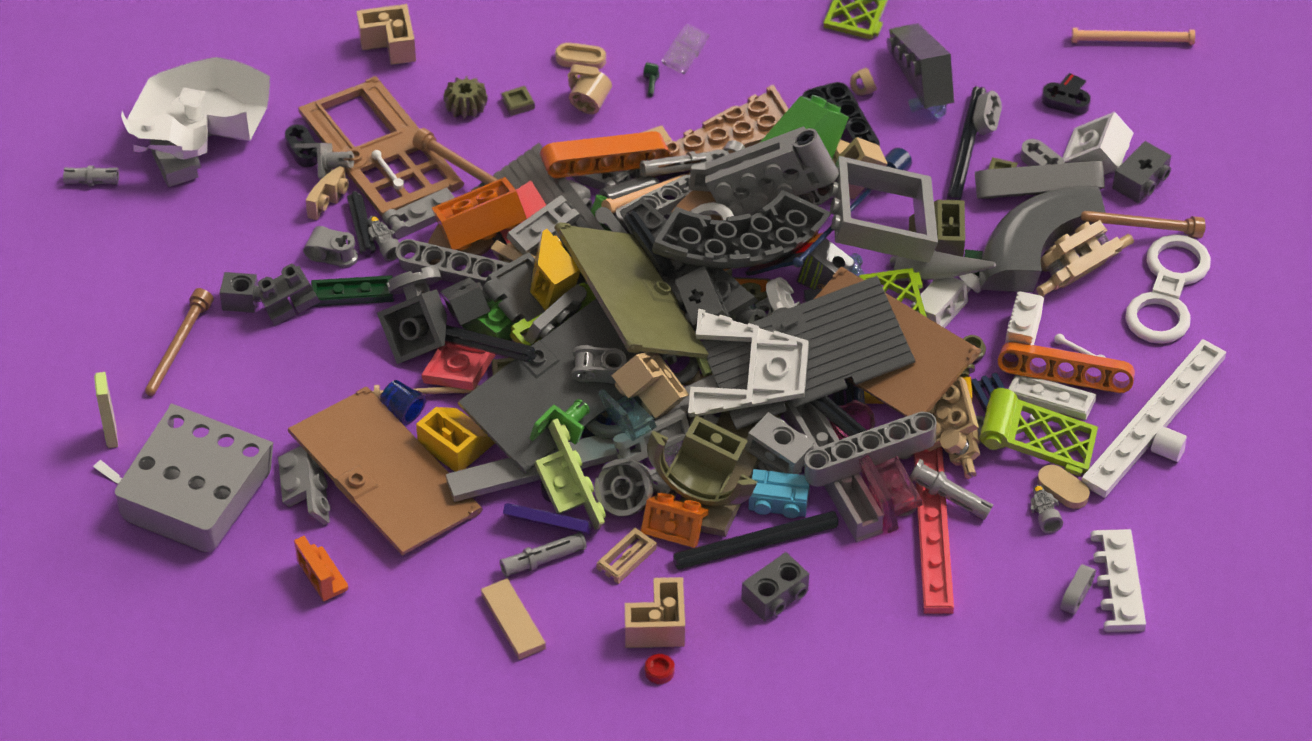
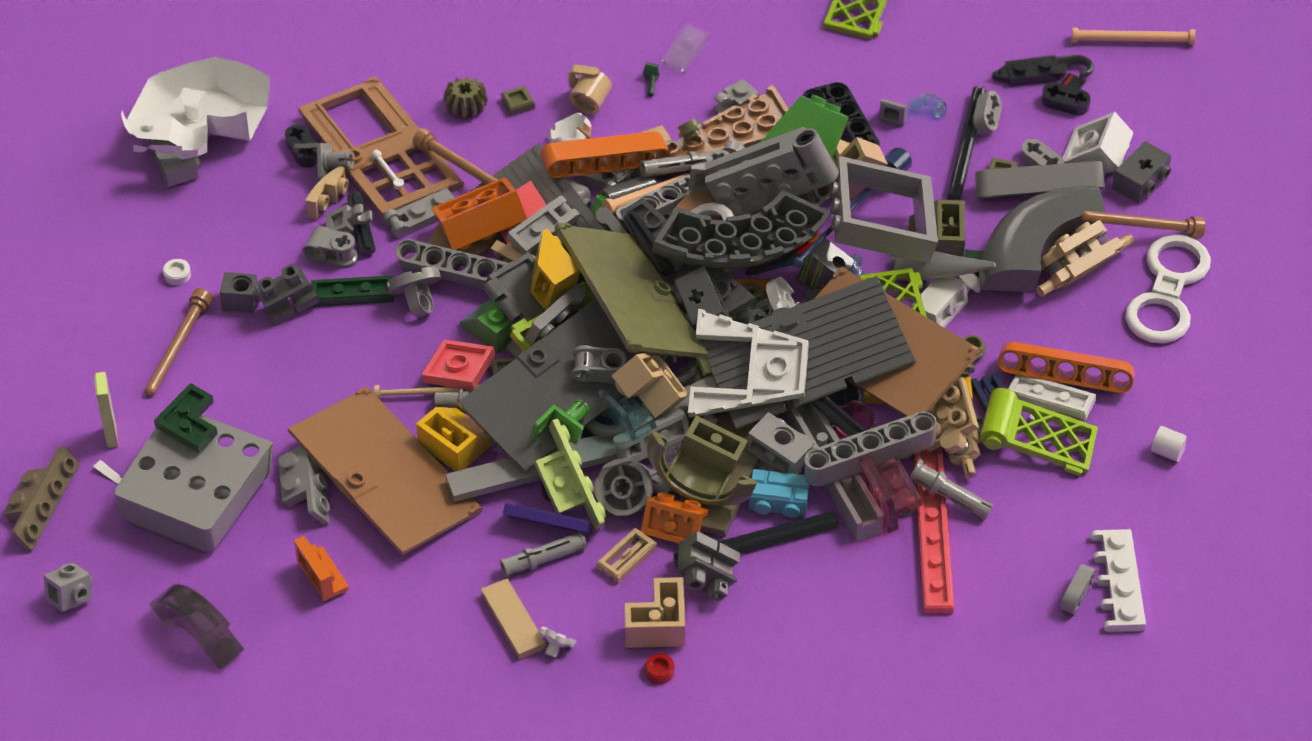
light grey pin [63,165,119,186] -> none
brick [356,4,416,65] -> none
light grey piece [368,216,399,261] -> none
dark grey slope [377,289,447,364] -> none
clear blue piece [380,380,427,425] -> none
dark grey brick [440,277,491,325] -> none
black axle [445,325,536,363] -> none
tan tile [555,43,606,69] -> none
dark grey brick [741,552,809,622] -> none
tan tile [850,67,877,96] -> none
dark grey wedge [887,23,954,108] -> none
white brick [1005,291,1044,355] -> none
light grey piece [1031,485,1063,533] -> none
tan tile [1037,465,1090,509] -> none
white hinge [1054,334,1106,358] -> none
white plate [1082,339,1226,498] -> none
none -> dark tan bracket [3,446,79,551]
none -> light grey brick [44,563,93,612]
none -> clear smoke arch [149,584,244,669]
none -> dark green plate [154,383,218,453]
none -> white tile [163,259,191,285]
none -> light grey plate [326,204,372,233]
none -> light grey pin [435,389,470,411]
none -> white plant [539,627,577,658]
none -> white hair [548,113,591,143]
none -> olive plate [677,118,703,140]
none -> dark grey hips [678,531,740,602]
none -> light grey plate [713,79,759,113]
none -> light grey slope [879,99,909,126]
none -> black plate [992,54,1094,86]

